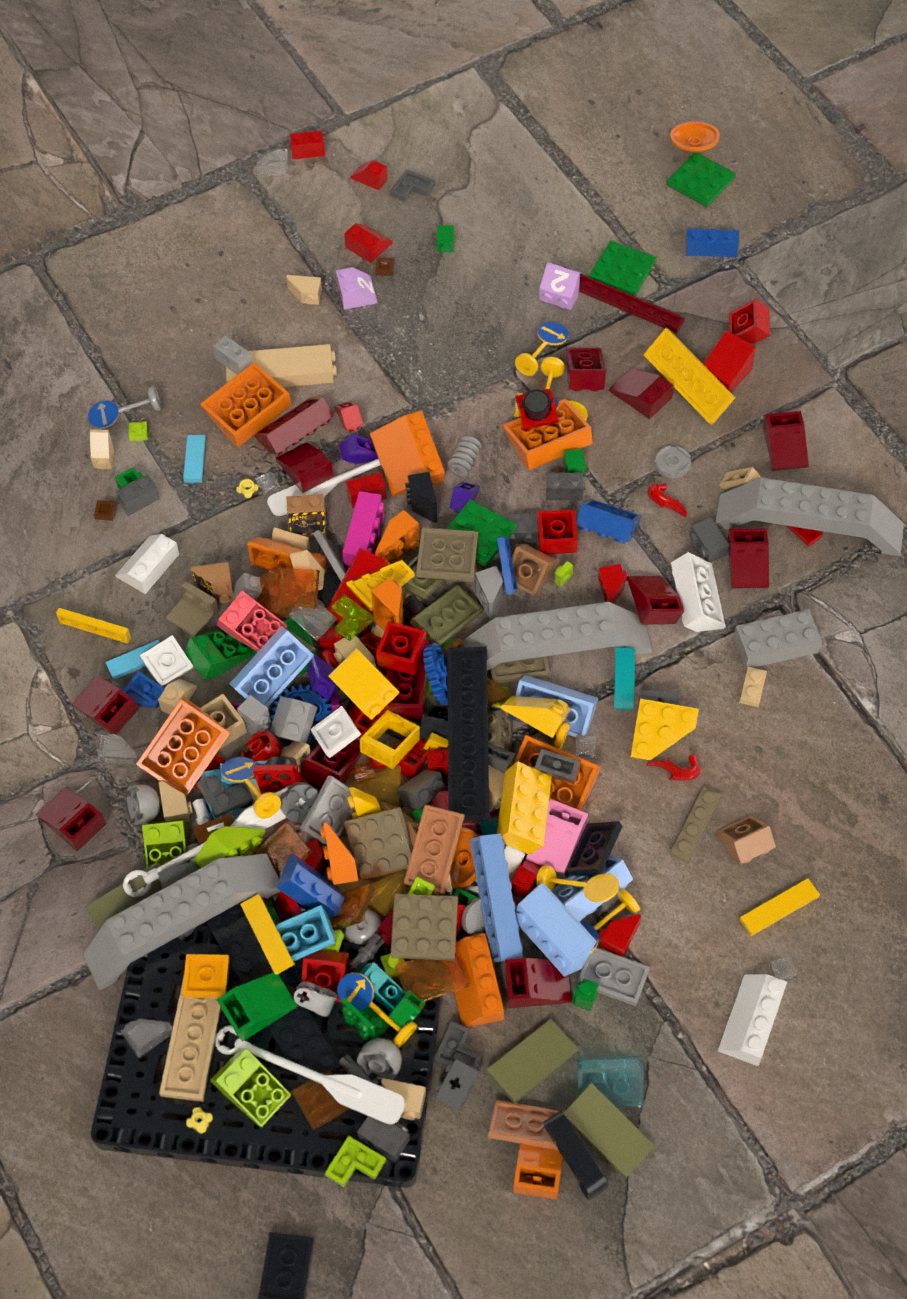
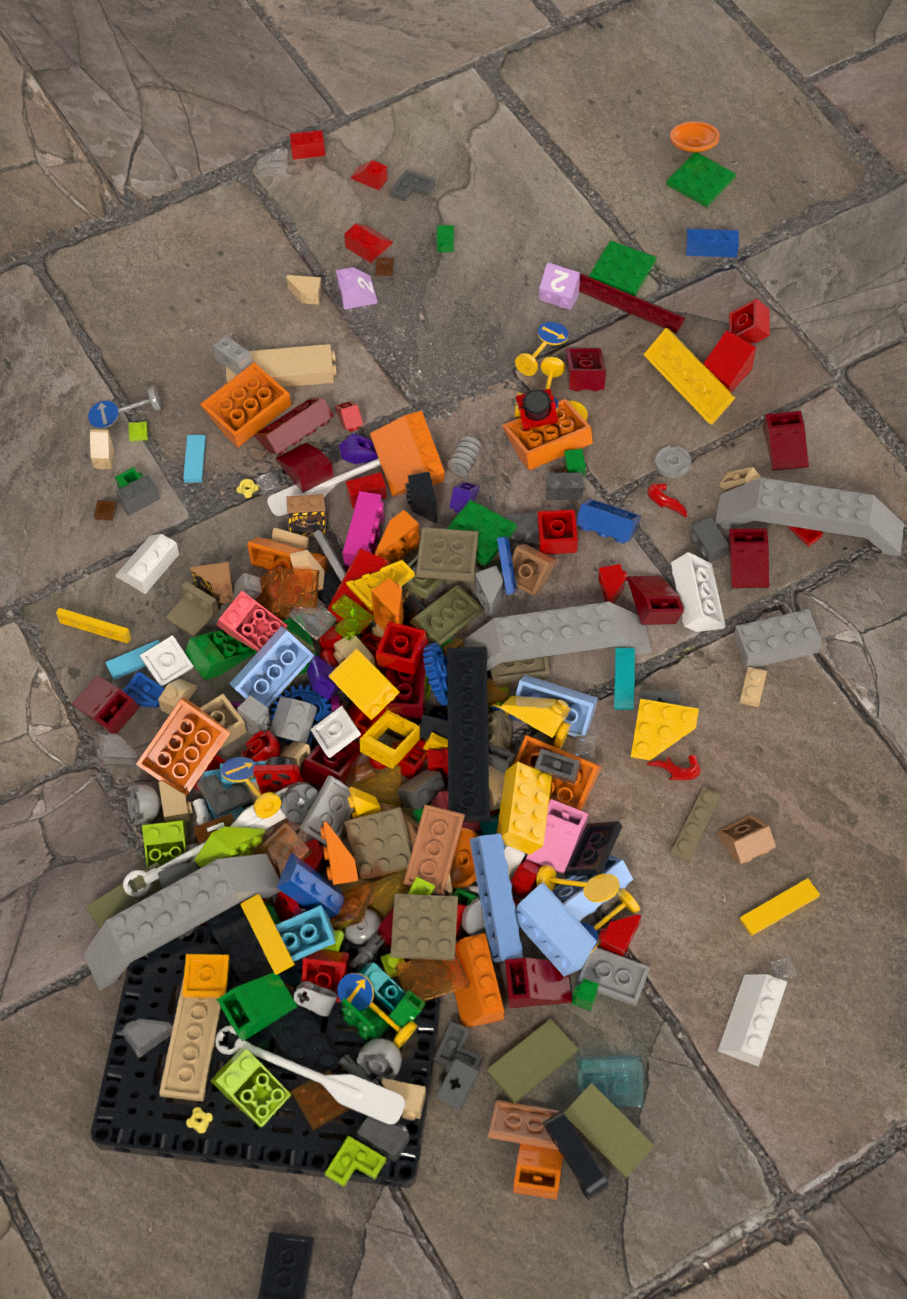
dark red slope [36,788,106,852] -> none
lime plate [555,561,573,587] -> none
dark red slope [609,368,674,419] -> none

